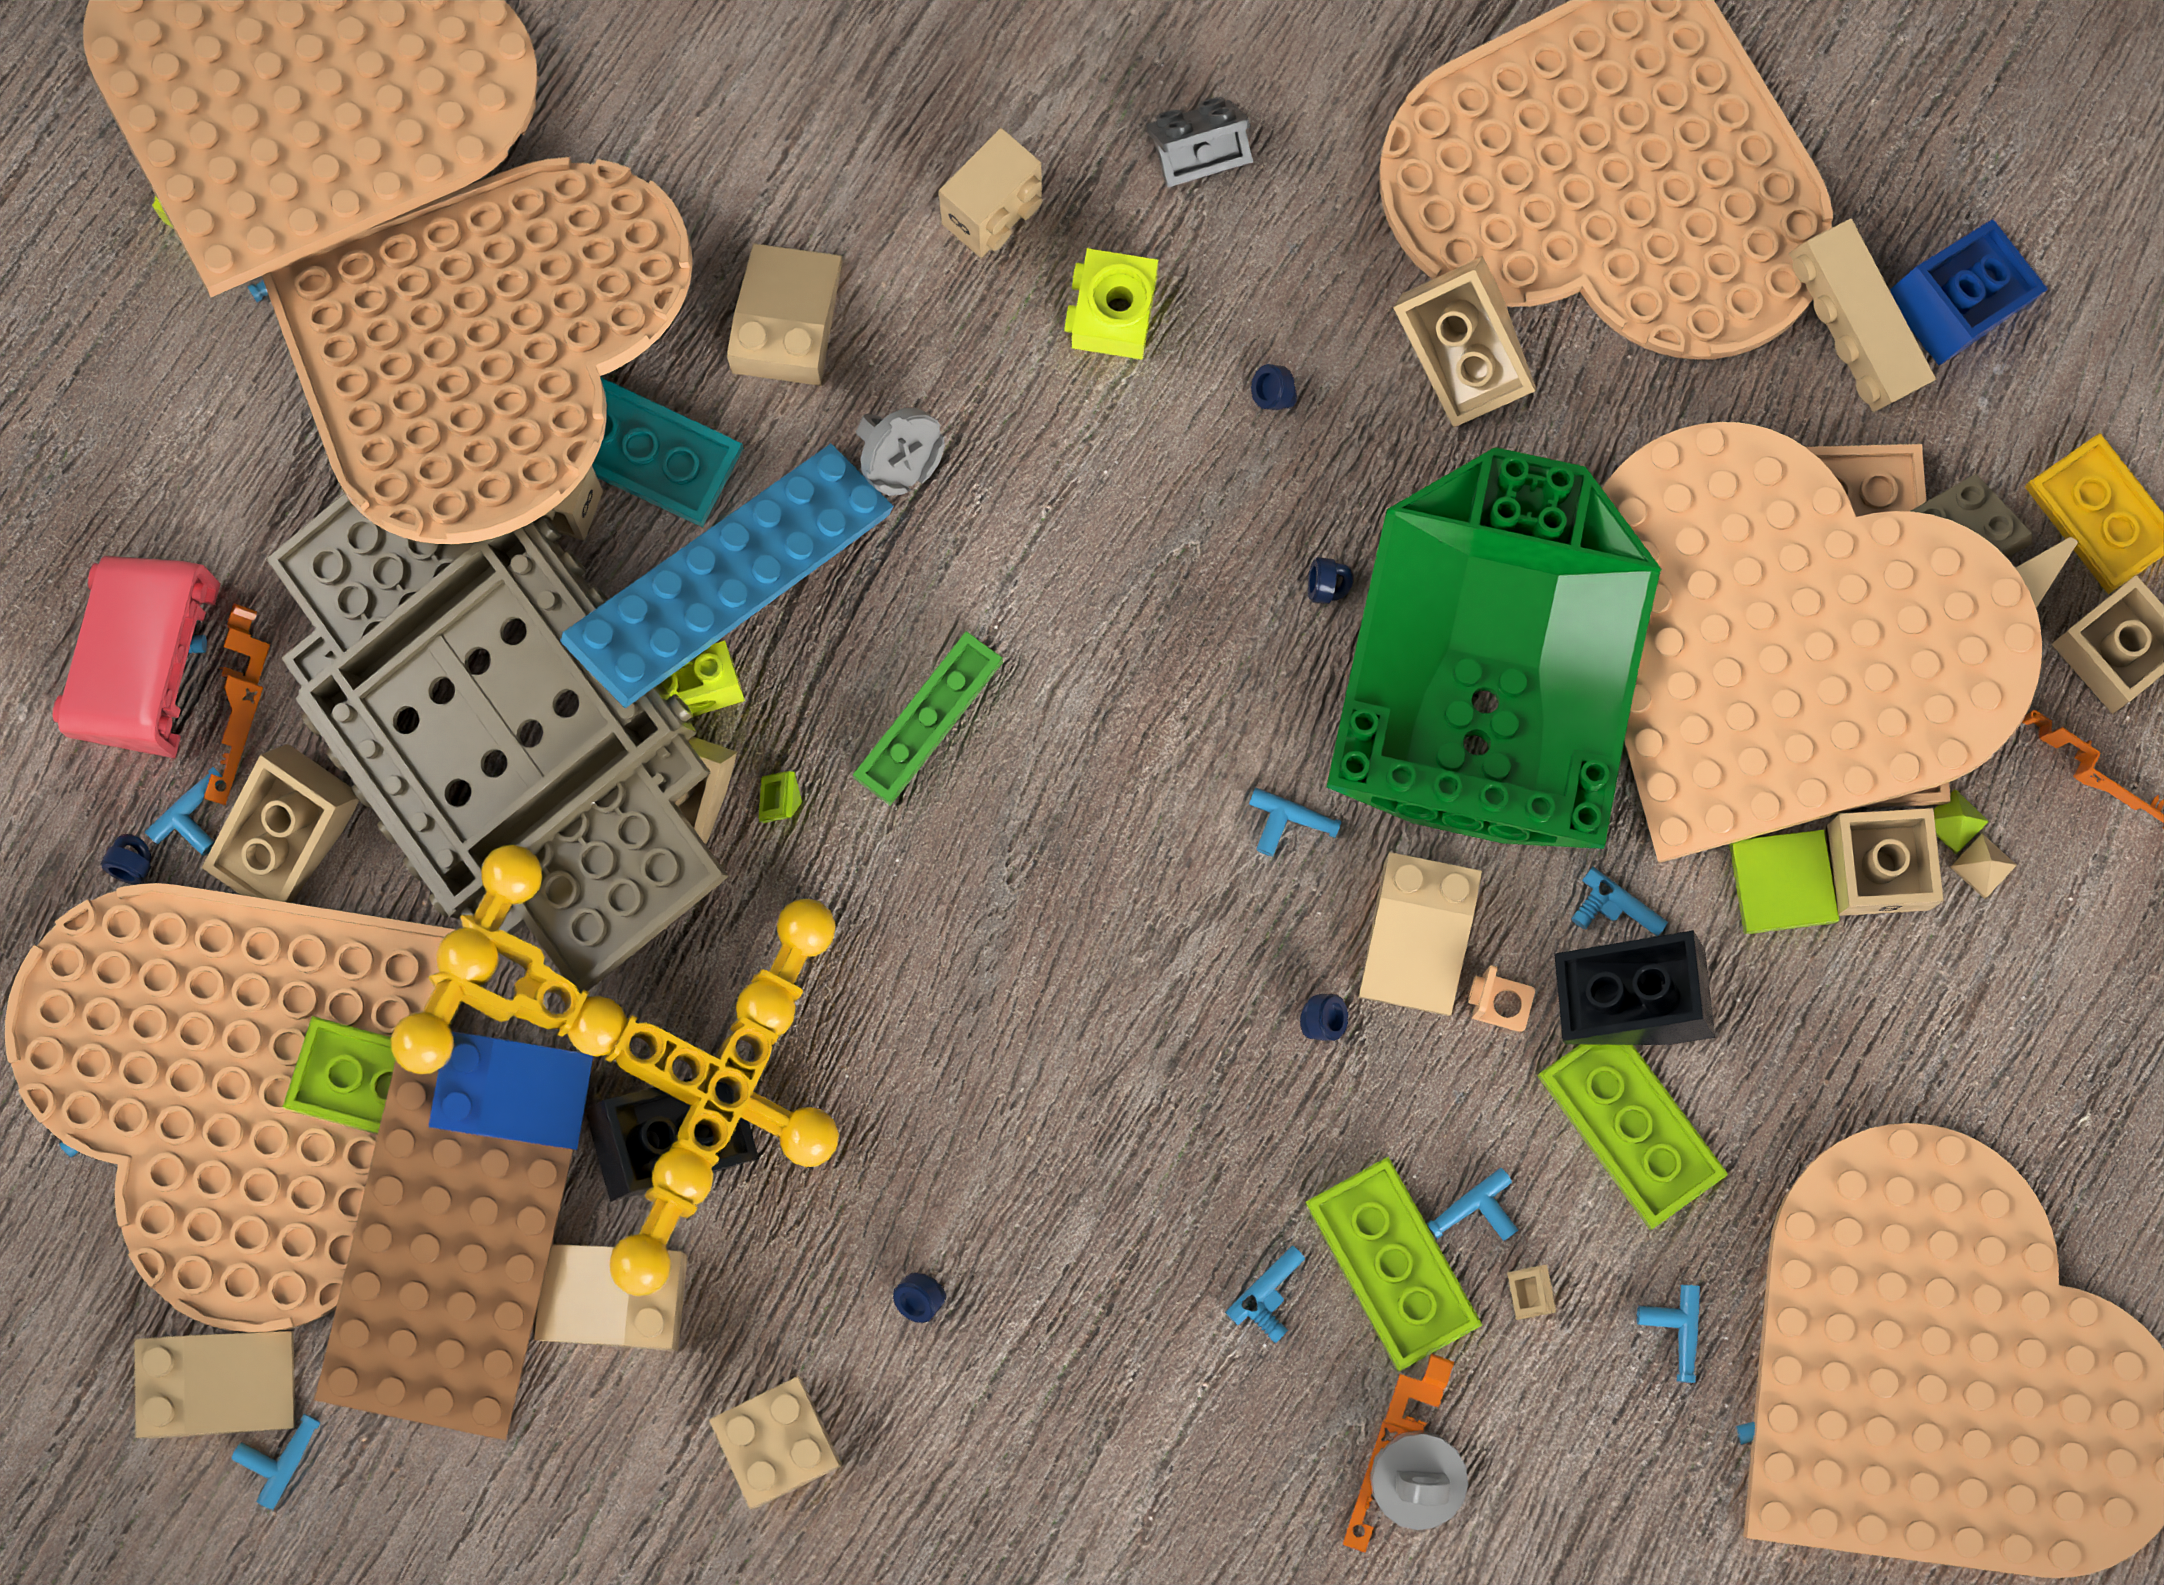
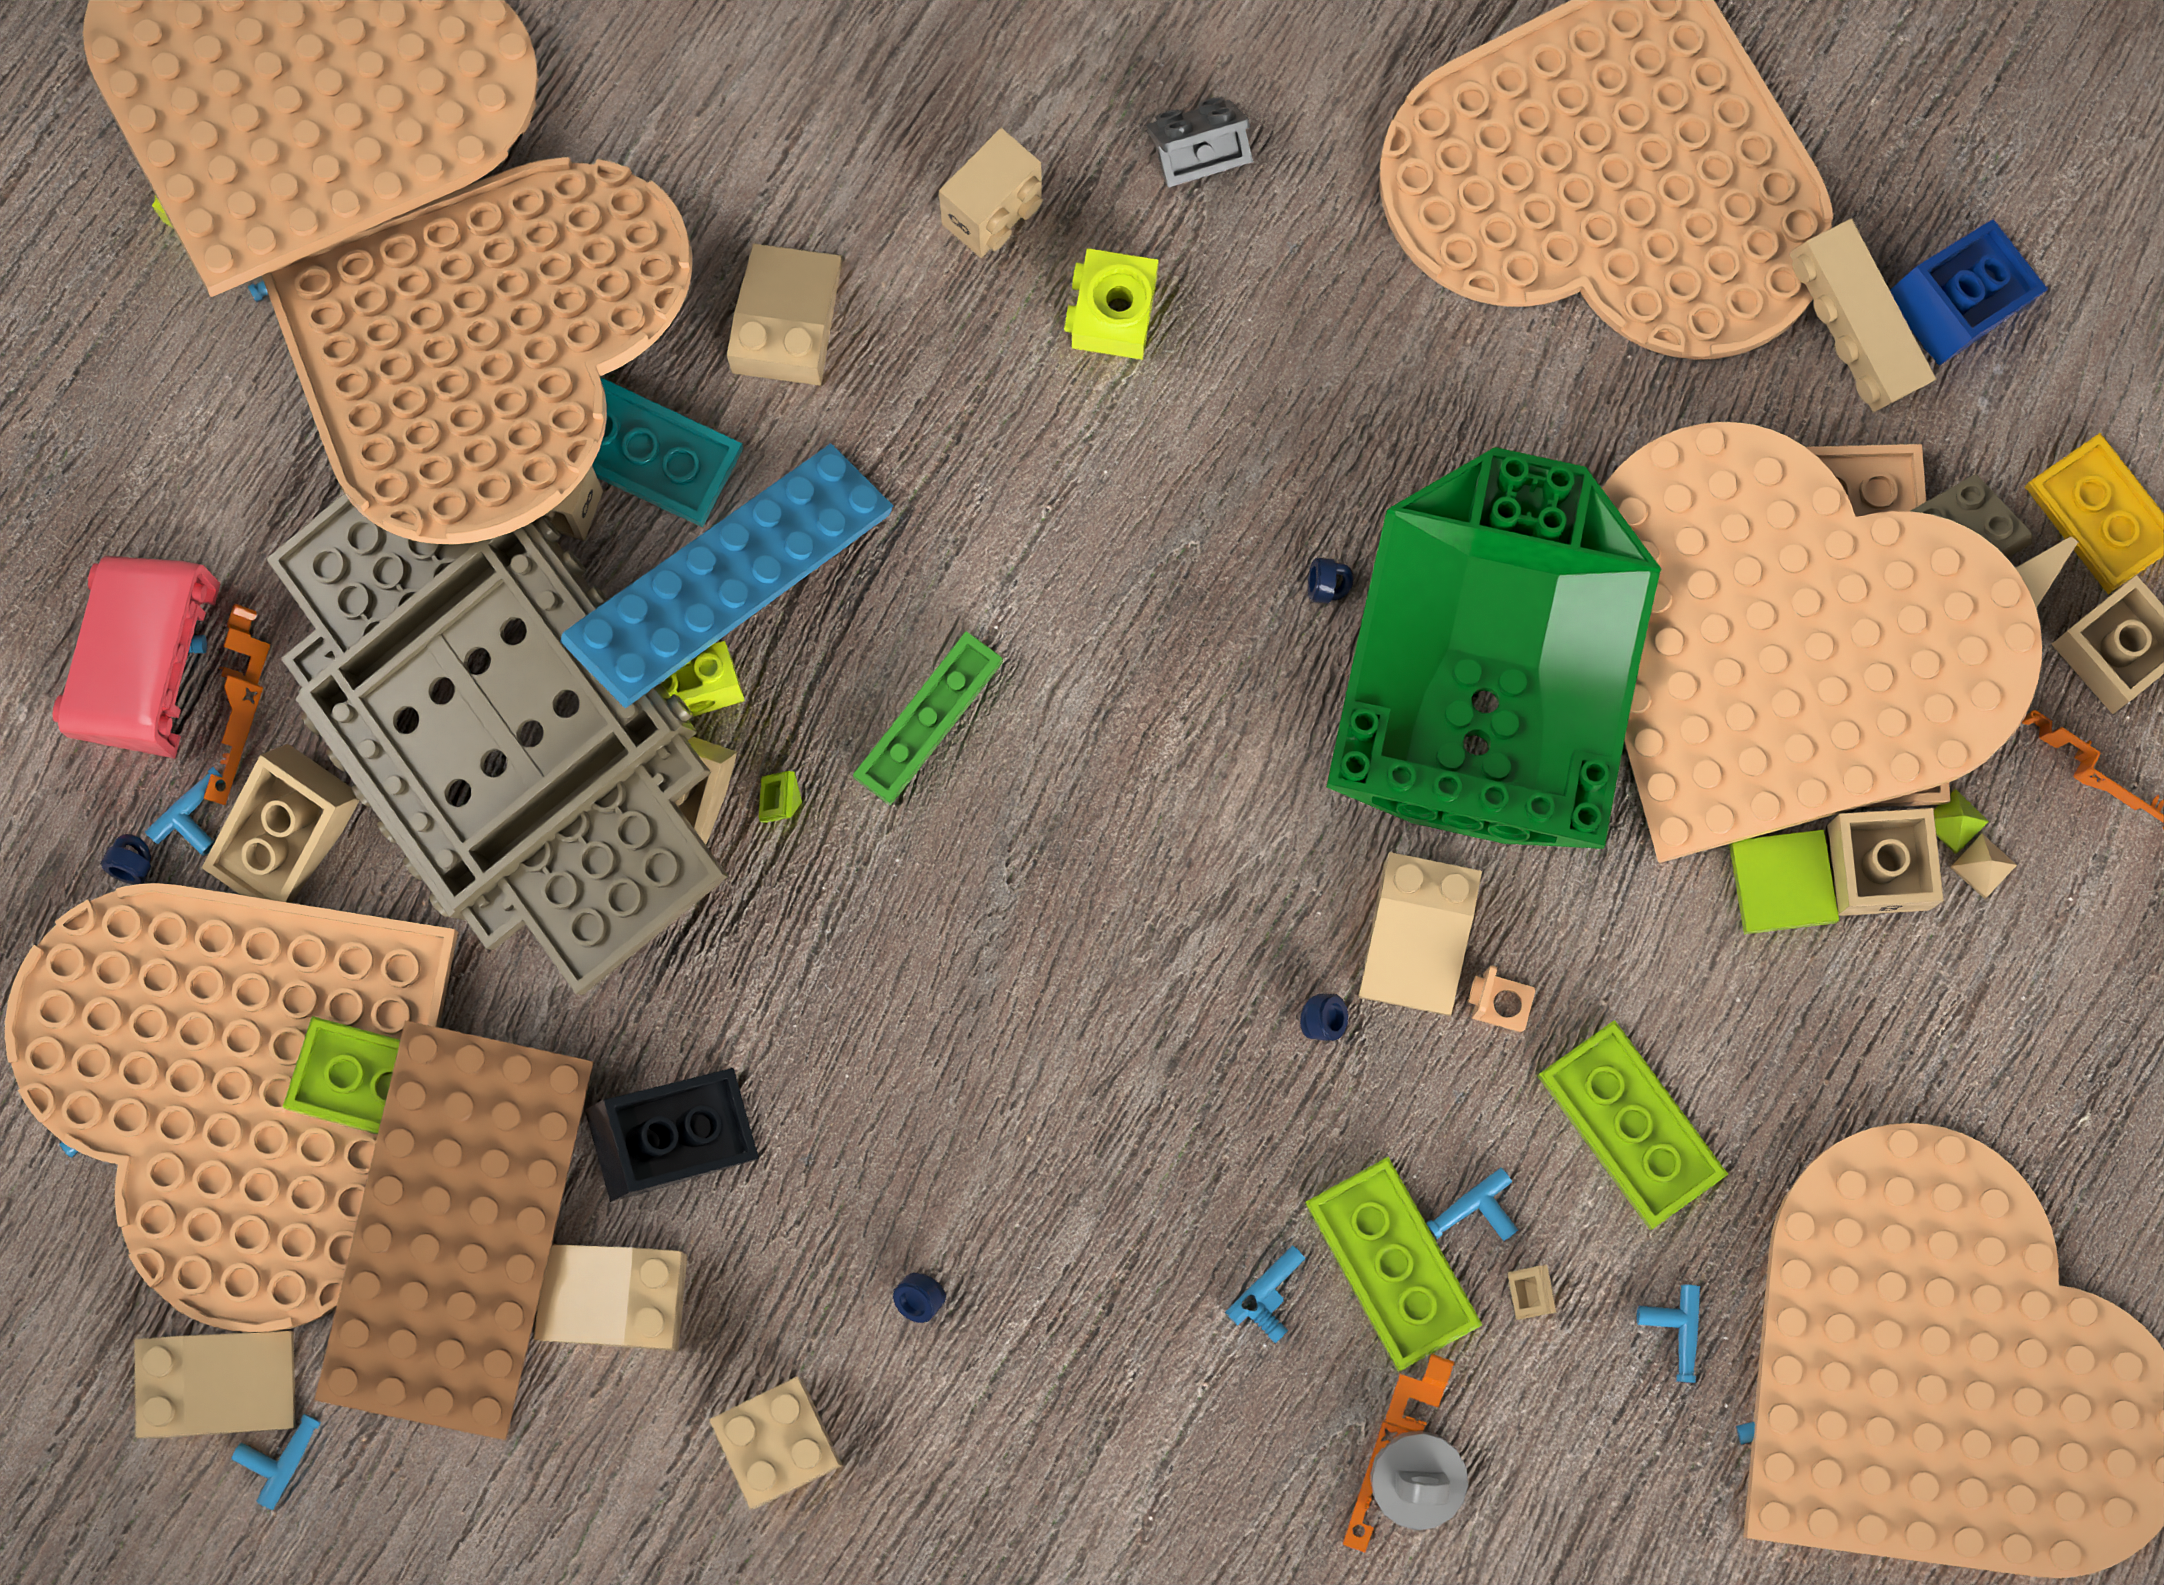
yellow piece [391,845,839,1296] -> none
blue slope [428,1031,593,1150] -> none
light grey tile [856,408,945,496] -> none
dark azure piece [1249,787,1342,857] -> none
dark blue tile [1251,364,1297,411] -> none
tan slope [1393,256,1536,428] -> none
black slope [1554,930,1715,1045] -> none
dark azure hose [1571,866,1668,936] -> none

